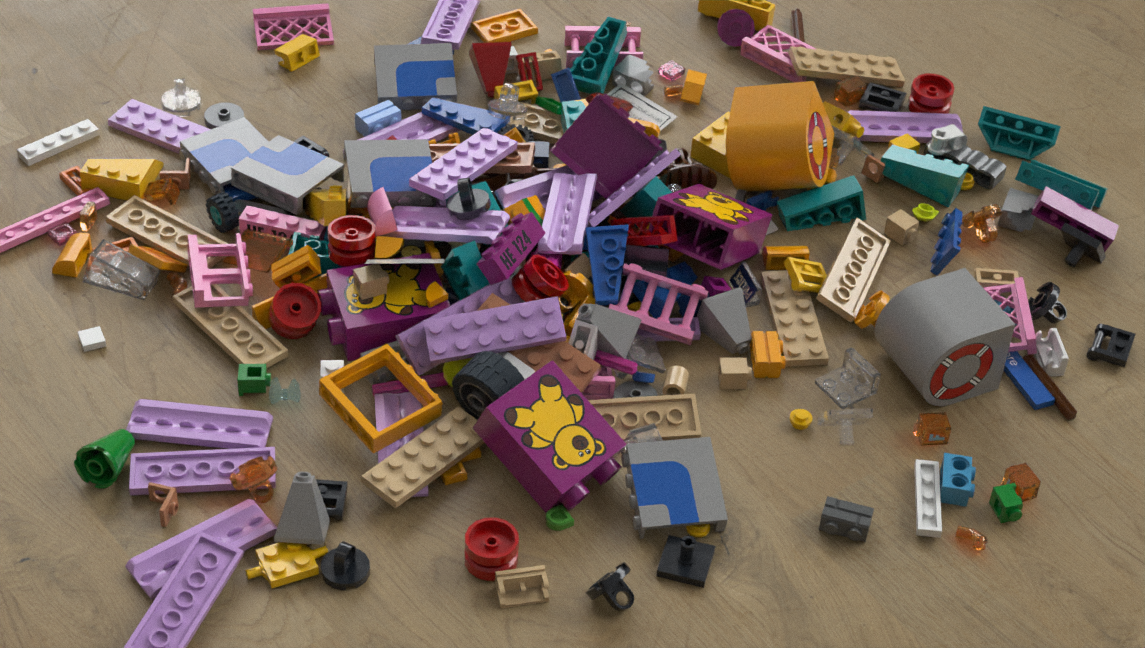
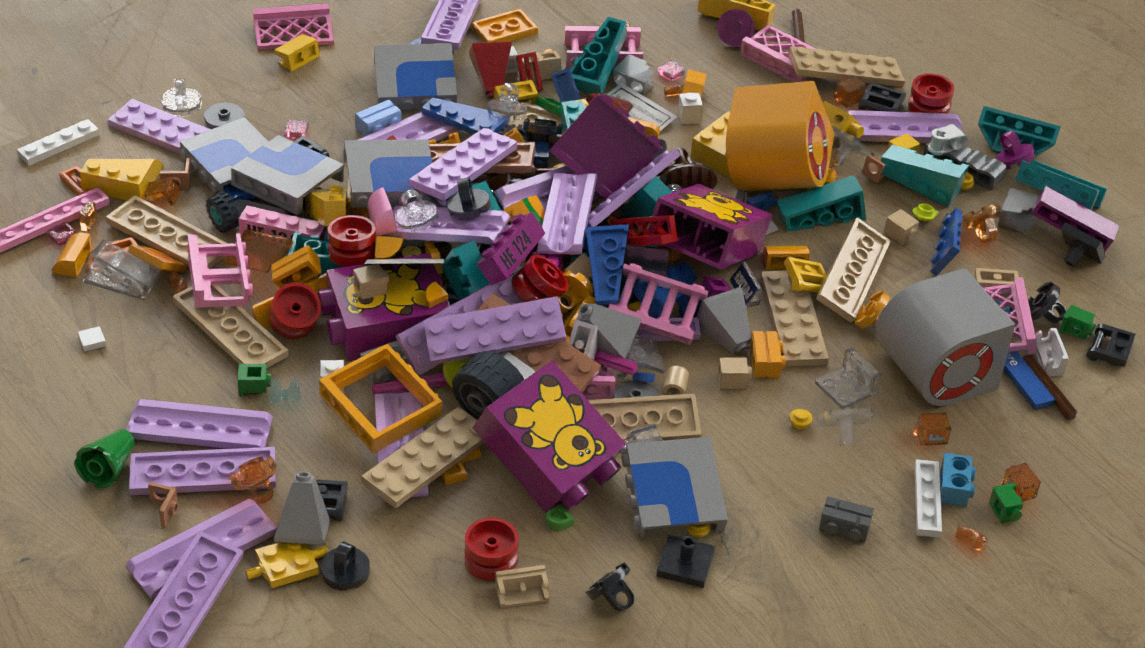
none -> clear pink tile [284,119,309,138]
none -> clear tile [395,189,439,233]
none -> black tile [523,118,563,142]
none -> white brick [678,93,703,125]
none -> magenta tile [995,130,1035,169]
none -> green brick [1059,305,1096,340]

